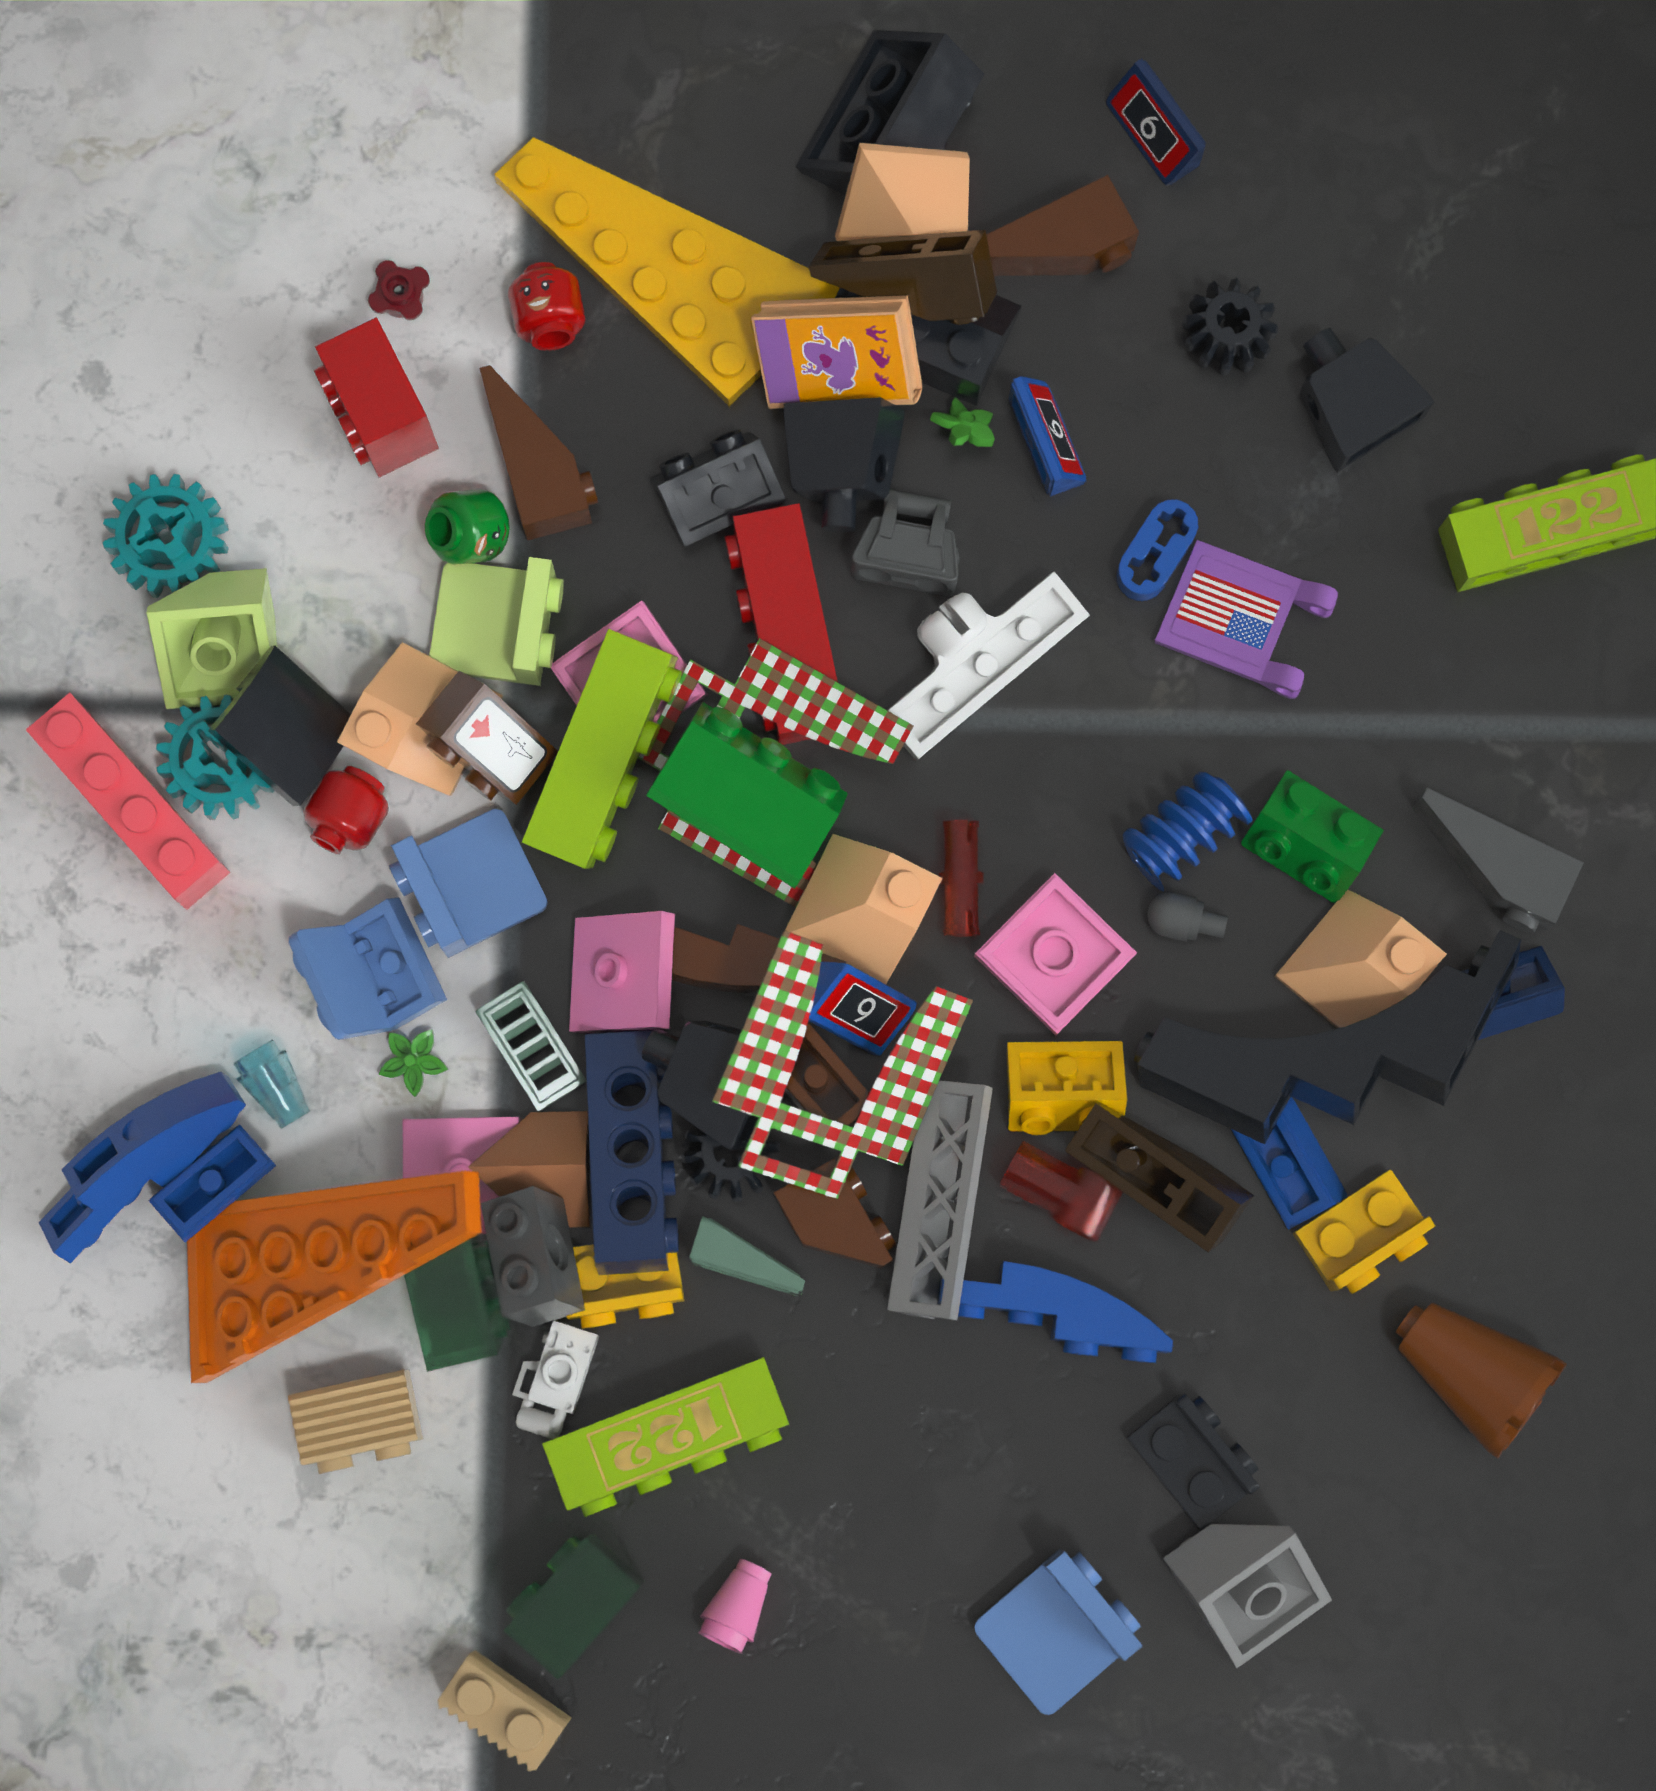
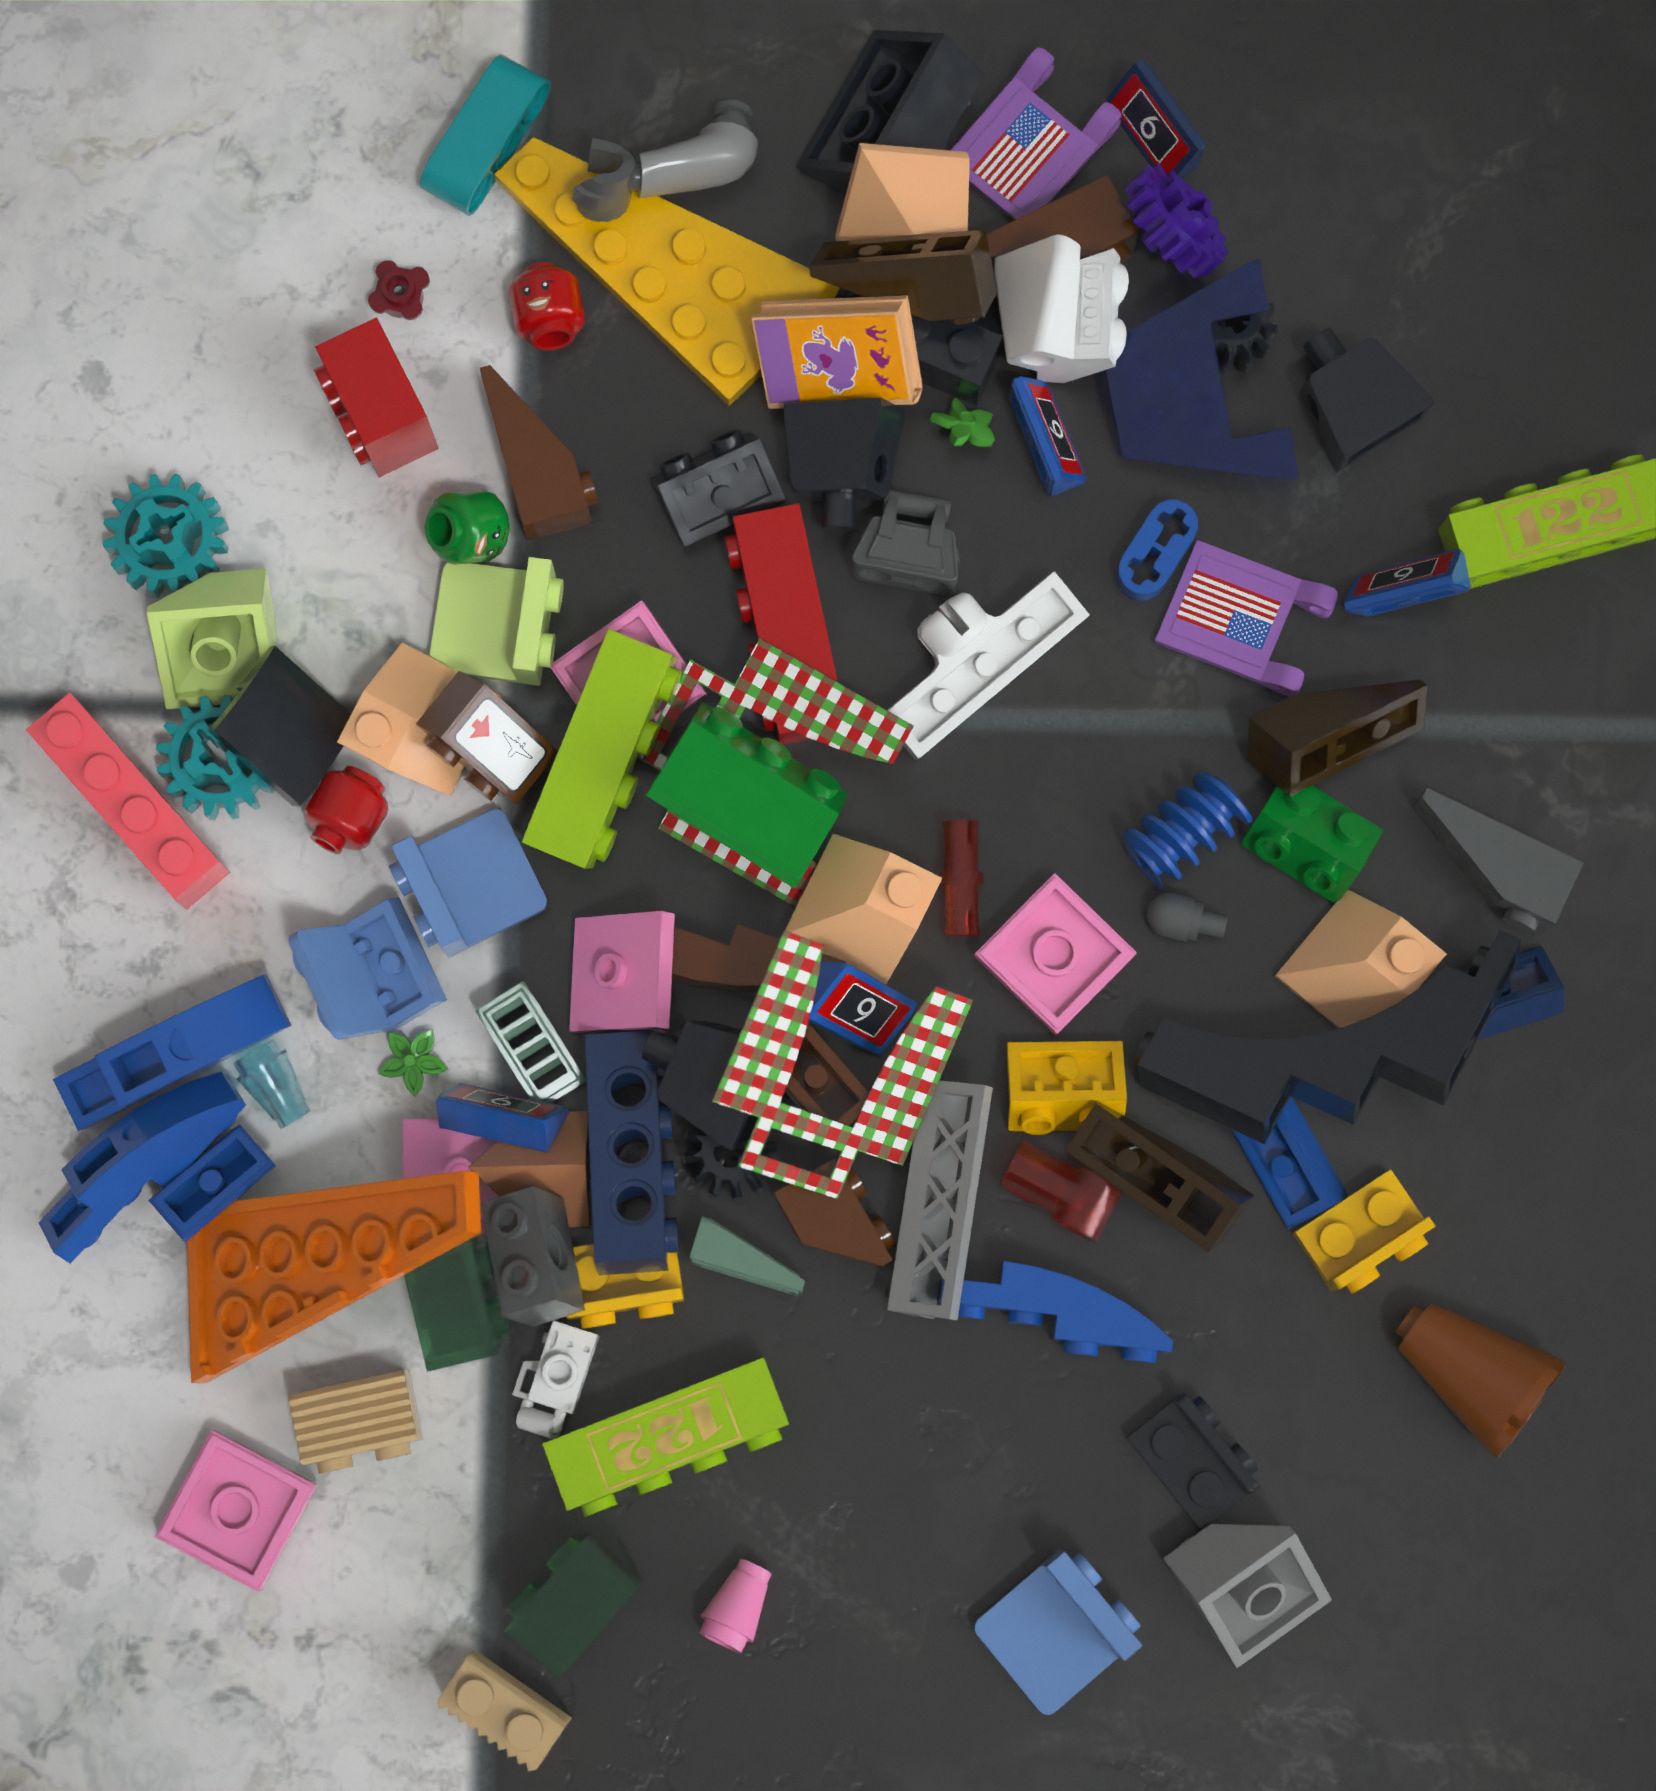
none -> blue slope [53,974,292,1131]
none -> bright pink plate [154,1430,318,1592]
none -> teal beam [420,54,550,216]
none -> blue slope [436,1083,569,1152]
none -> piece [572,99,758,222]
none -> medium lavender flag [951,47,1122,221]
none -> white piece [994,235,1129,383]
none -> clear blue wing [1106,258,1300,480]
none -> dark purple gear [1125,164,1228,278]
none -> dark brown slope [1248,679,1427,796]
none -> blue slope [1344,549,1471,617]

